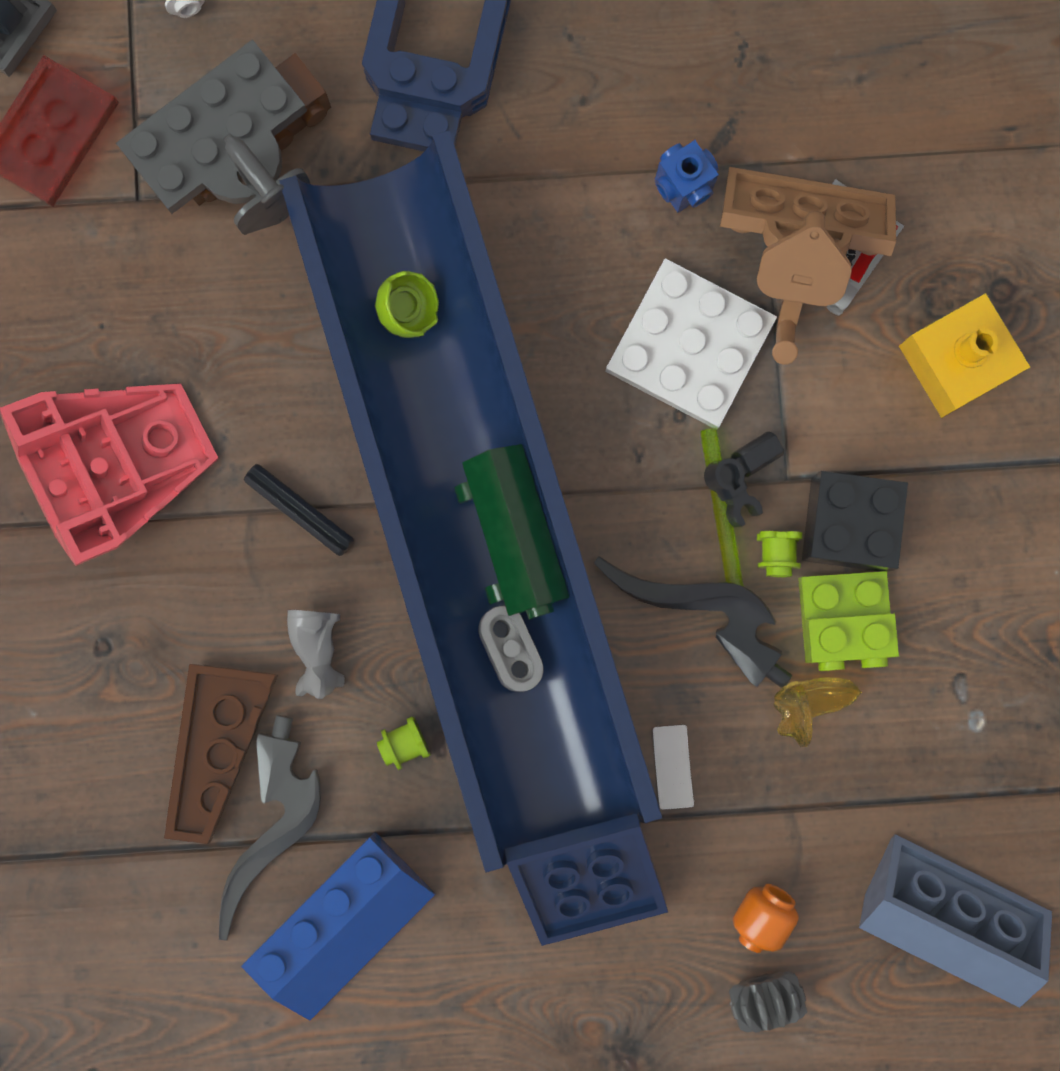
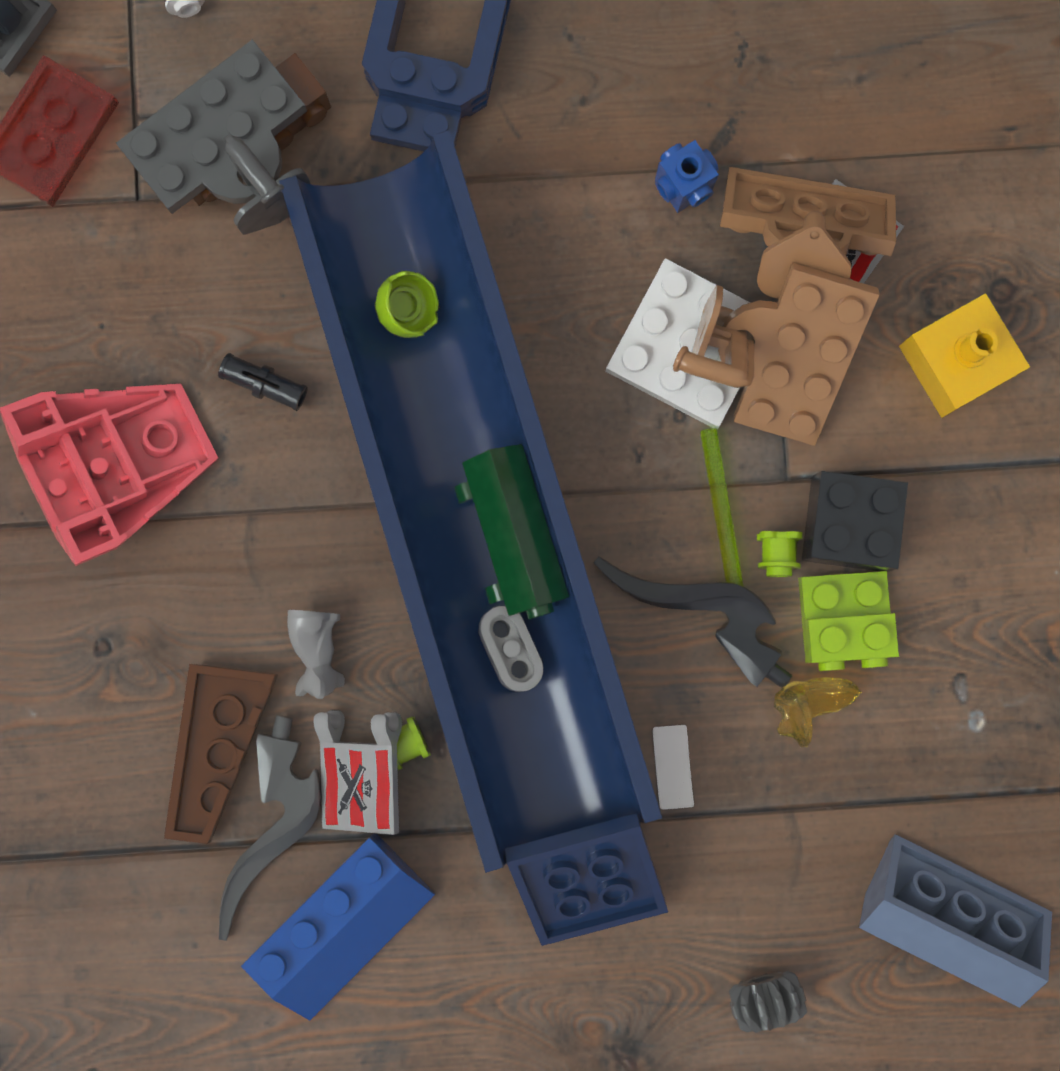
black axle [244,464,354,556] -> none
black bar [704,432,784,527] -> none
orange head [733,884,799,953] -> none
none -> black pin [218,353,308,411]
none -> light grey flag [314,710,402,835]
none -> medium nougat plate [673,262,879,446]

